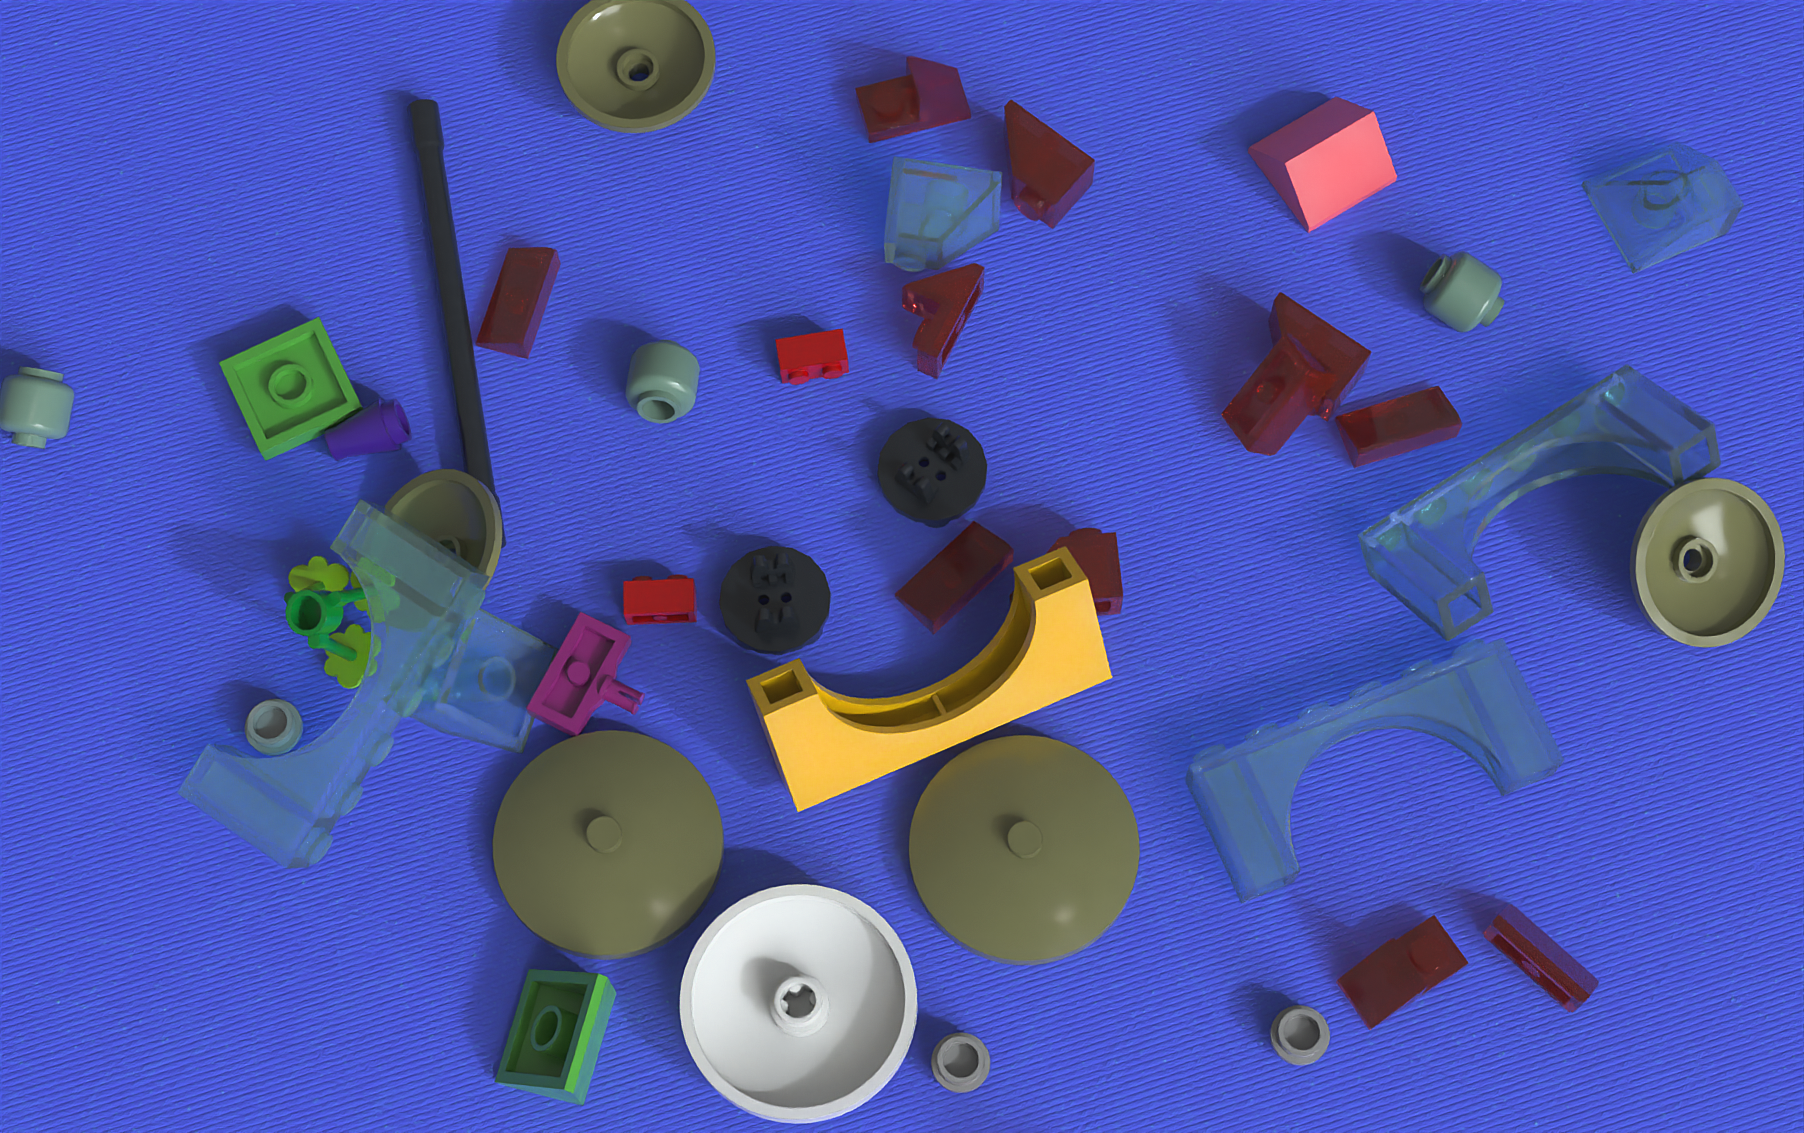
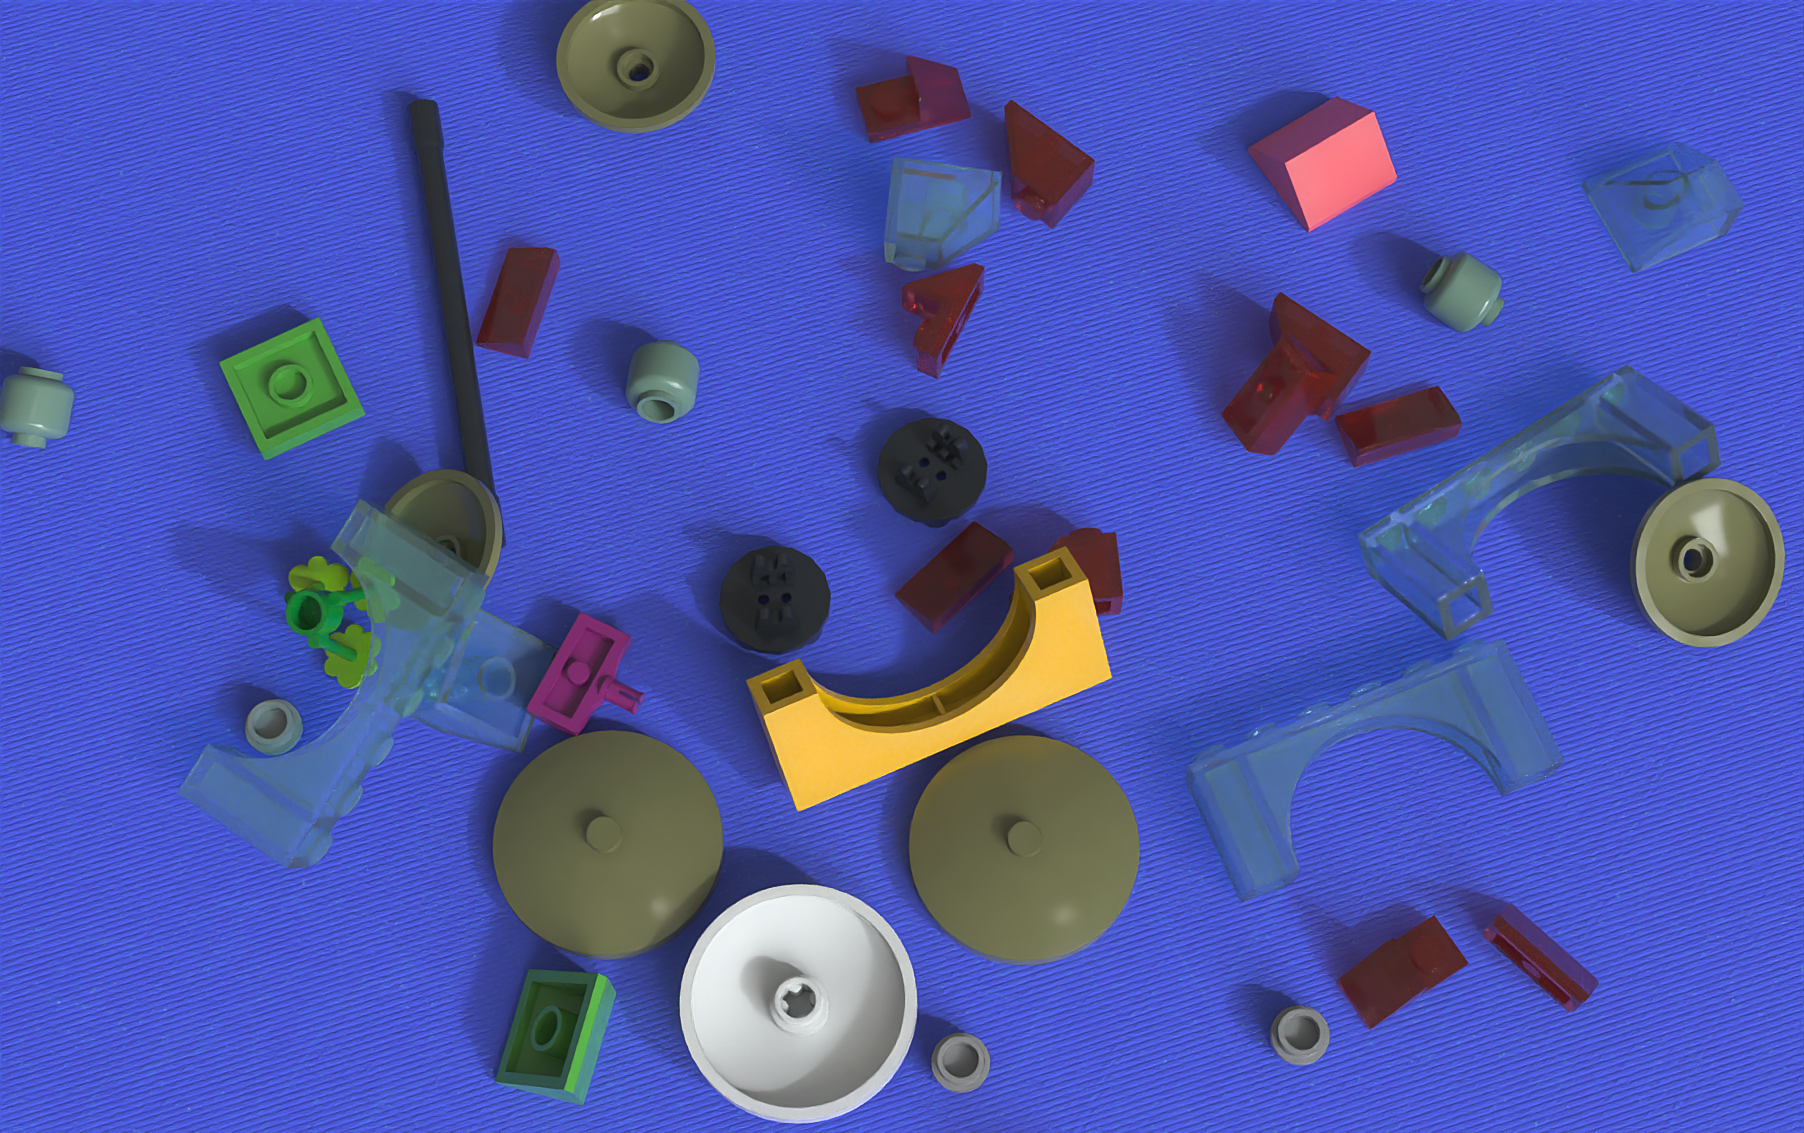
dark purple cone [325,398,412,461] -> none
red piece [623,574,697,625] -> none
red piece [775,328,849,385] -> none

